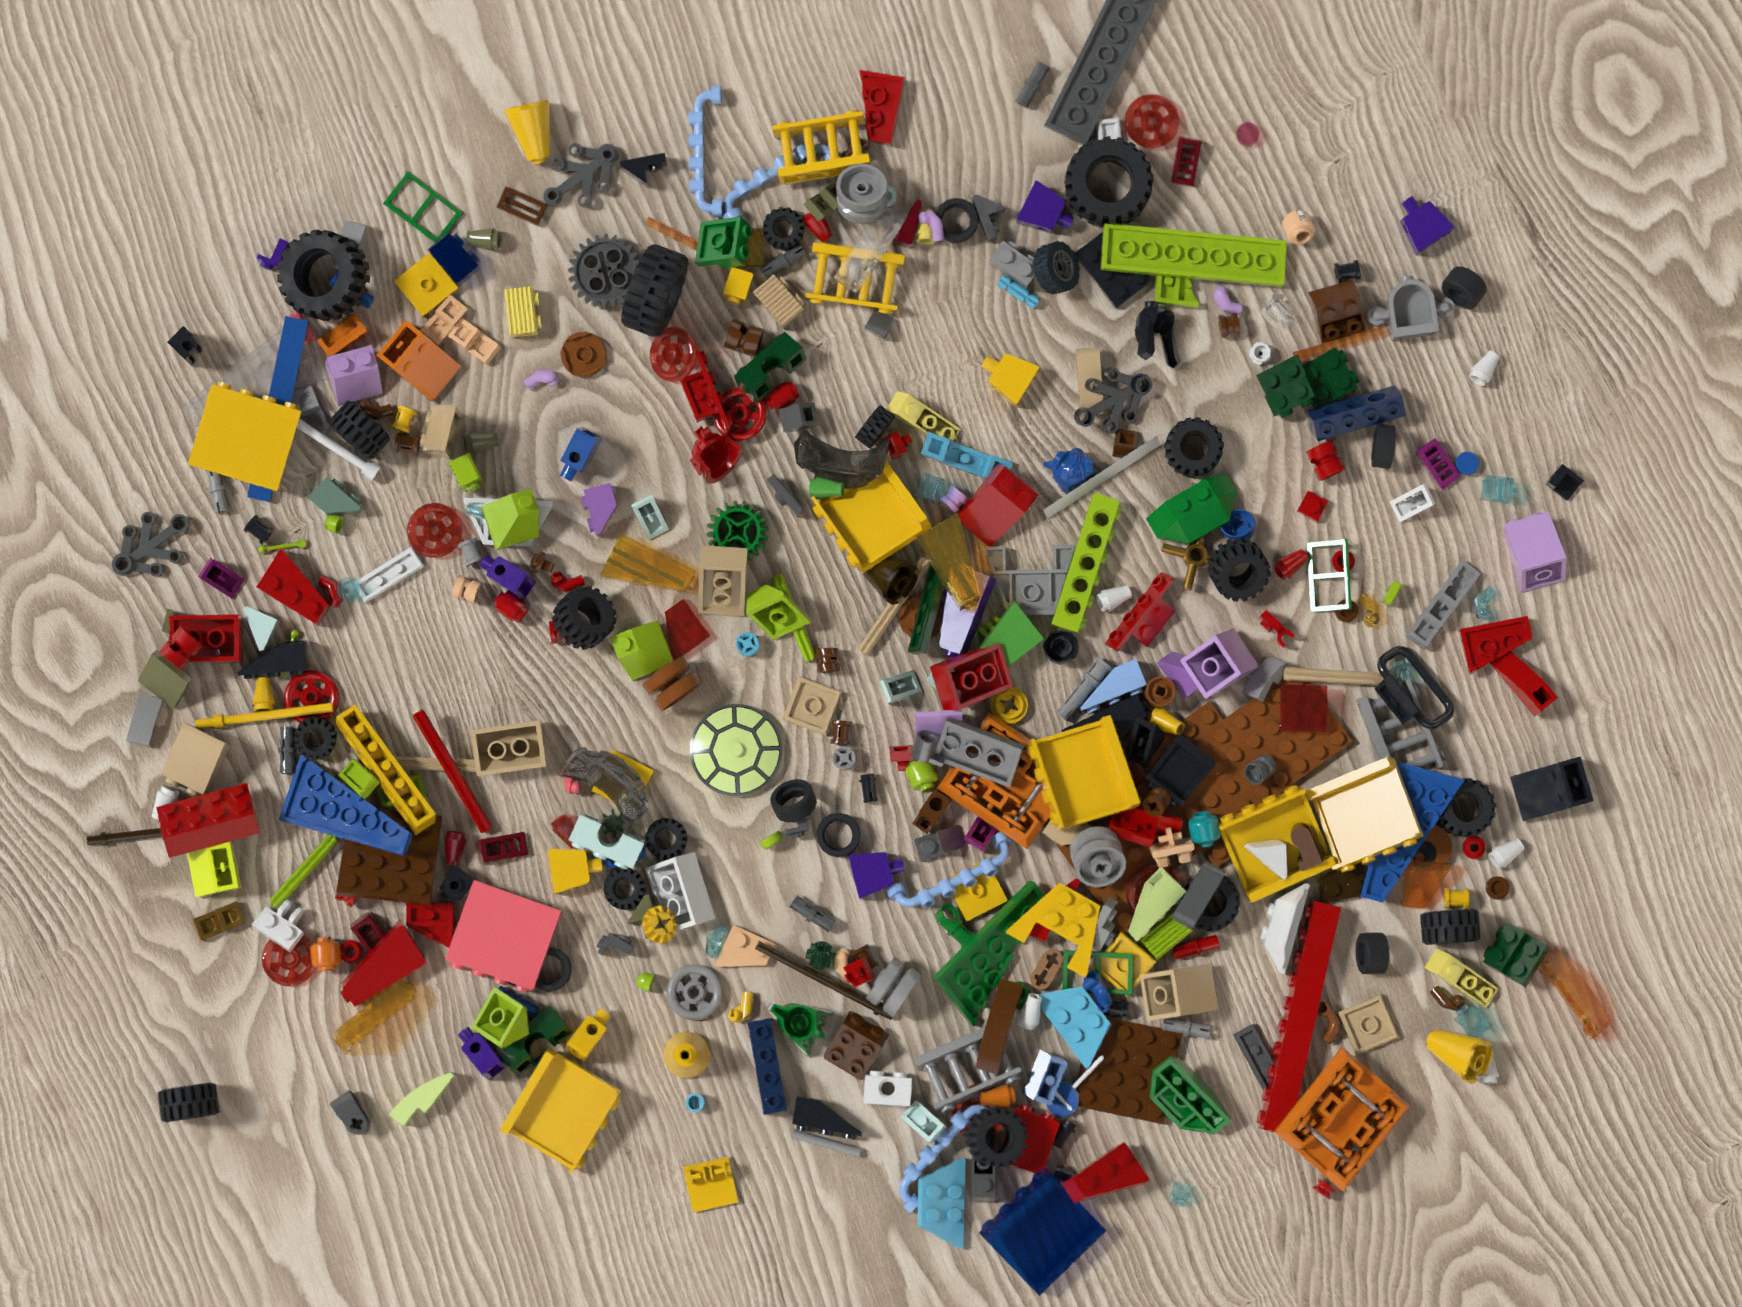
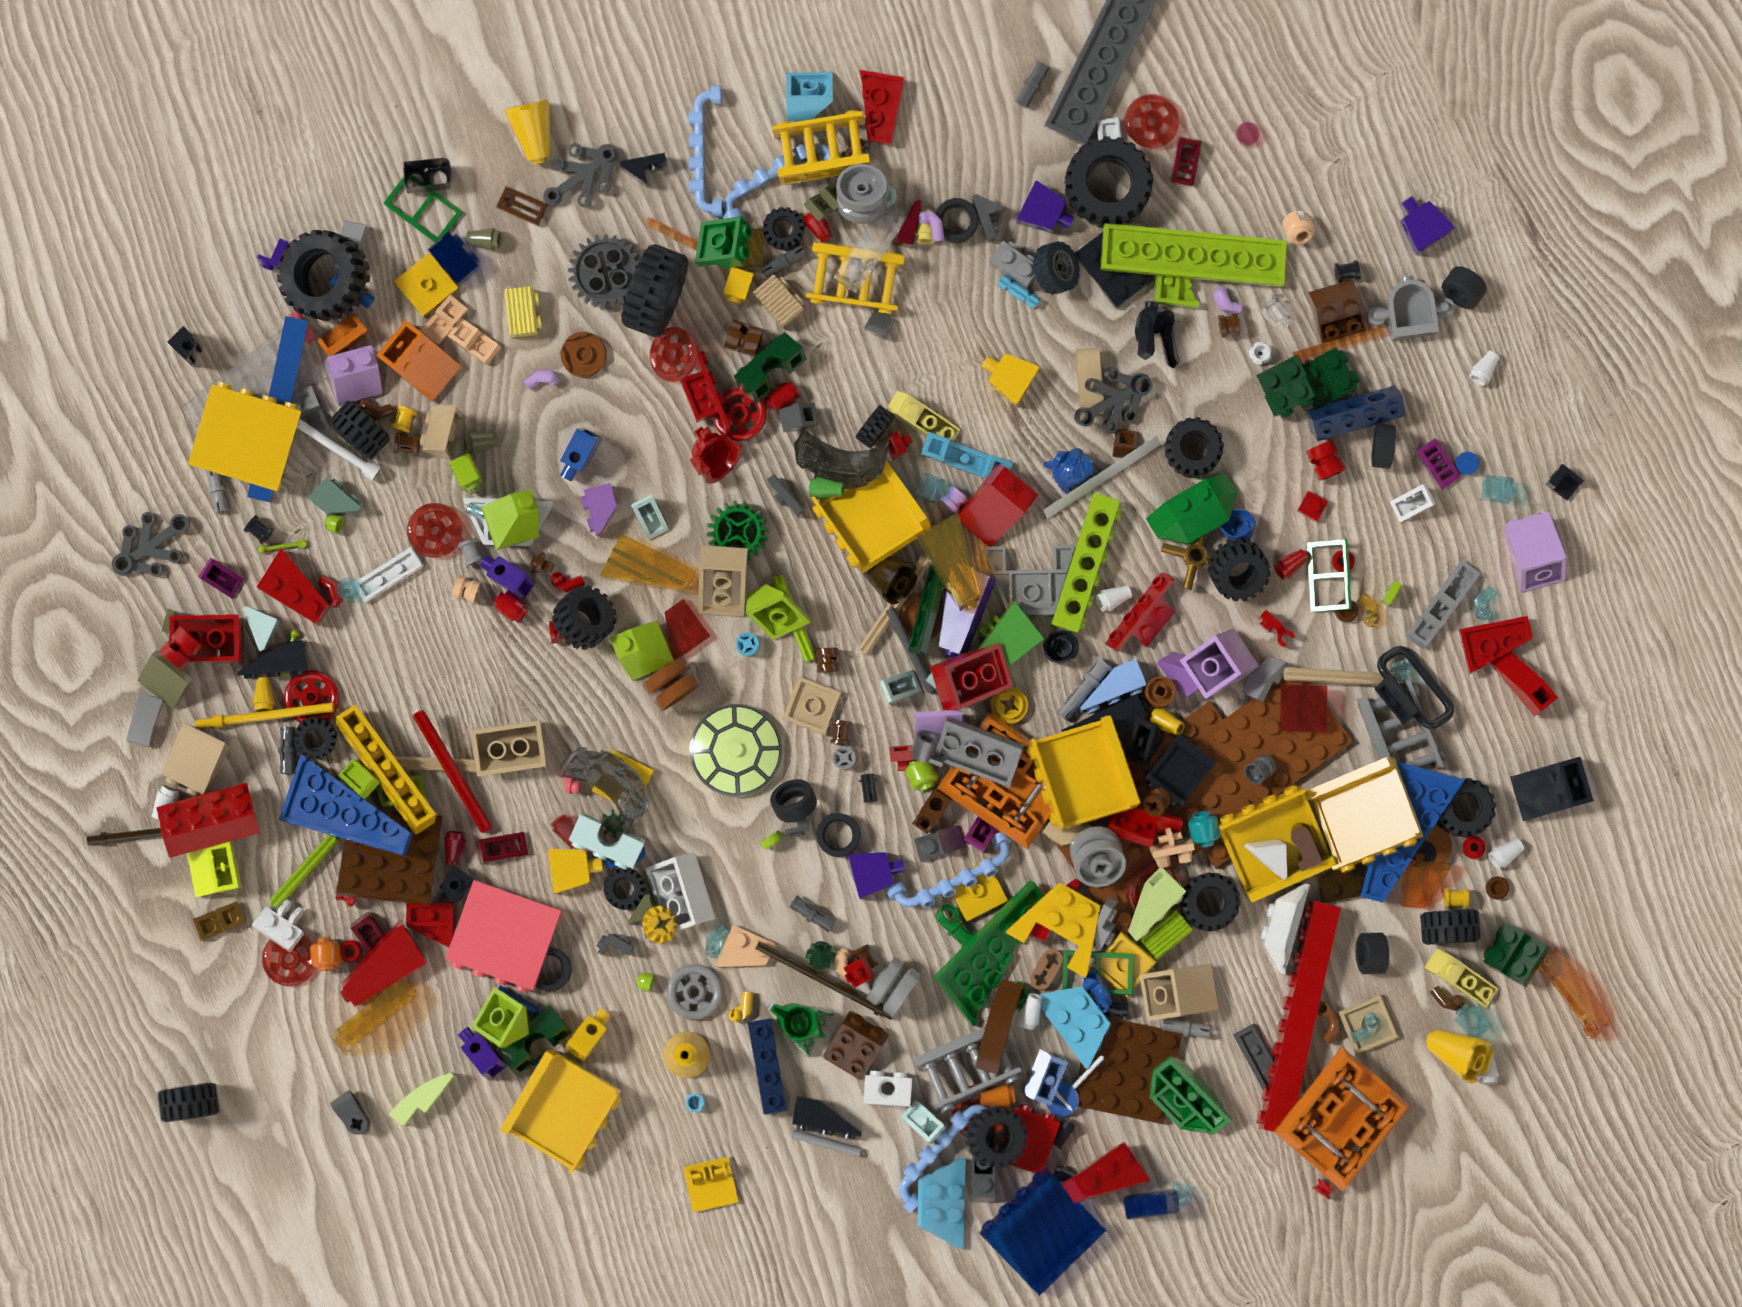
black tyre [645,818,688,860] -> none
dark grey beam [1171,860,1226,930] -> none
red axle [1172,934,1220,959] -> none
none -> black piece [402,158,452,194]
none -> medium azure slope [786,72,833,122]
none -> dark grey bar [886,607,935,693]
none -> clear blue brick [1123,1189,1180,1220]
none -> clear light blue arm [1350,1012,1379,1043]

